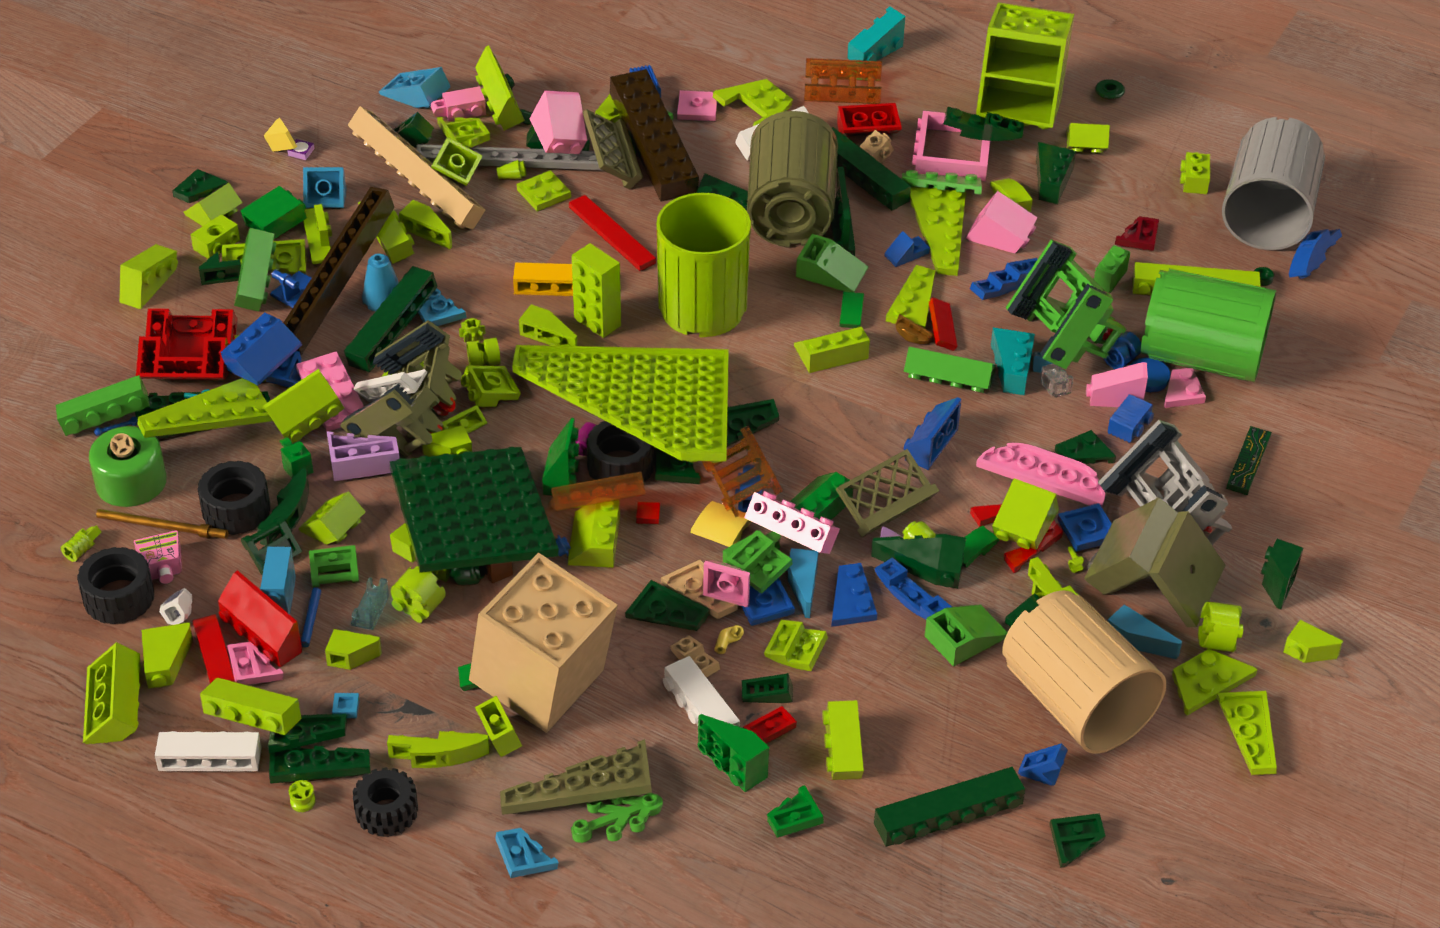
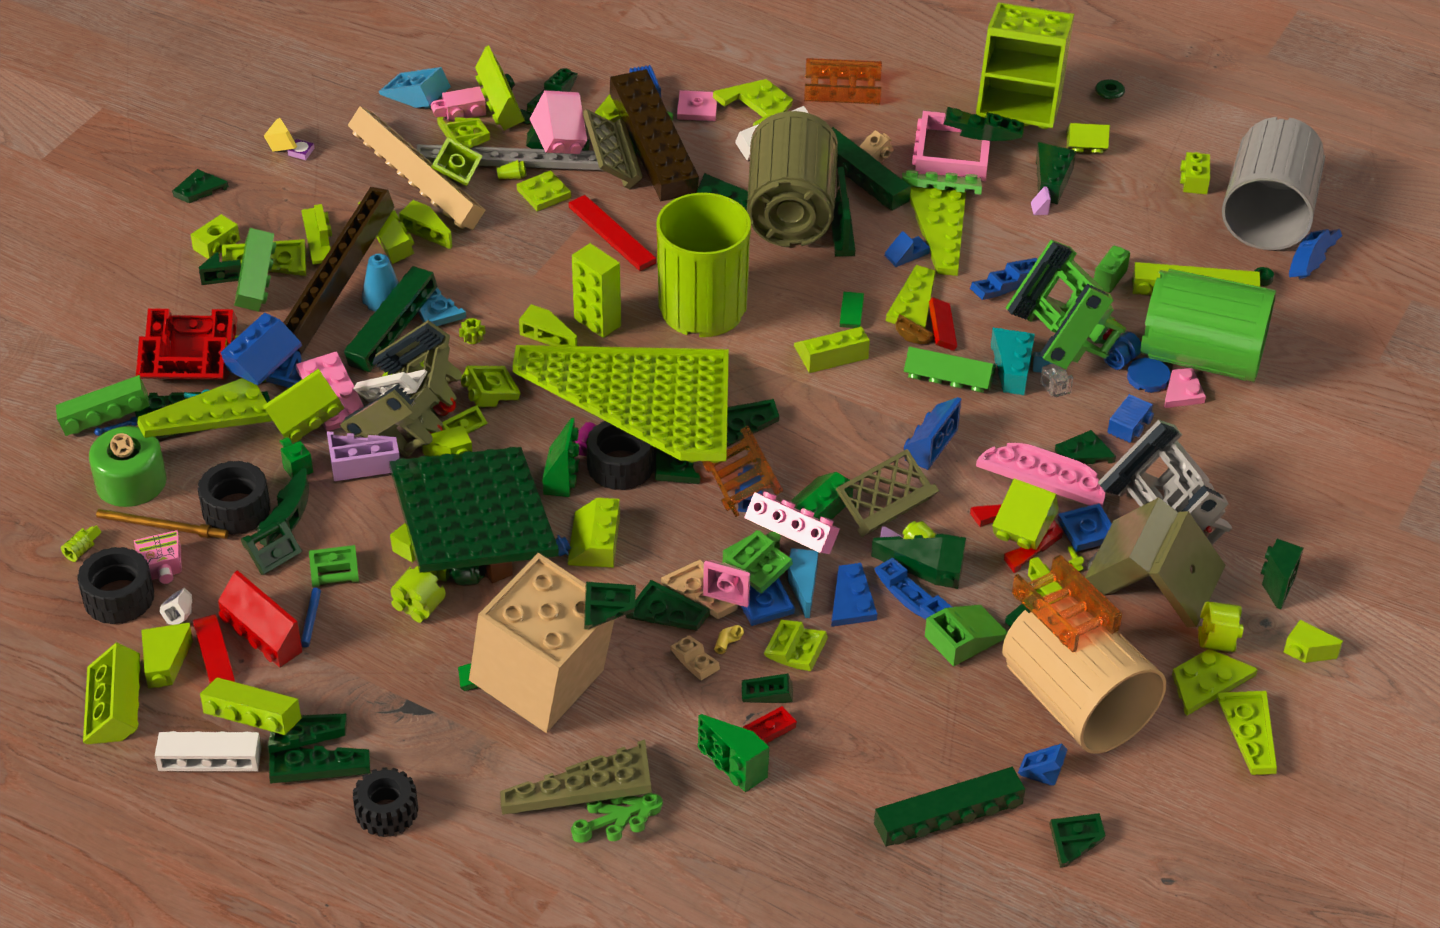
lime wedge [119,244,178,309] -> none
lime slope [183,183,242,226] -> none
bright pink wing [226,642,283,685] -> none
green brick [240,186,307,240] -> none
dark azure brick [260,547,296,614] -> none
blue plate [270,270,312,308] -> none
lime wheel [288,780,316,812] -> none
lime slope [298,491,366,545] -> none
dark azure slope [303,167,347,208] -> none
lime slope [325,629,382,670] -> none
dark azure plate [332,693,360,718] -> none
clear light blue hinge [351,577,389,630] -> none
lime slope [387,731,490,768] -> none
dark green slope [393,112,434,148] -> none
lime wheel [466,338,501,366] -> none
lime brick [475,696,522,757] -> none
dark azure wing [495,828,559,878] -> none
yellow brick [513,262,573,296] -> none
clear orange fence [548,472,646,511] -> none
red tile [636,502,660,524] -> none
white brick [663,656,740,727] -> none
light yellow slope [691,501,751,547] -> none
green wing [767,785,824,838] -> none
bright green slope [796,234,868,292] -> none
lime wedge [822,700,864,780] -> none
red slope [837,103,902,137] -> none
teal wedge [847,6,905,68] -> none
green slope [963,525,1000,568] -> none
bright pink slope [966,191,1037,253] -> none
lime slope [990,178,1033,212] -> none
bright pink slope [1086,362,1148,407] -> none
dark azure slope [1107,604,1182,659] -> none
dark red wing [1115,216,1159,251] -> none
dark green tile [1226,426,1272,495] -> none
none -> dark green slope [527,68,578,112]
none -> dark green wing [584,582,636,630]
none -> clear orange fence [1012,554,1122,653]
none -> lavender slope [1031,187,1051,215]

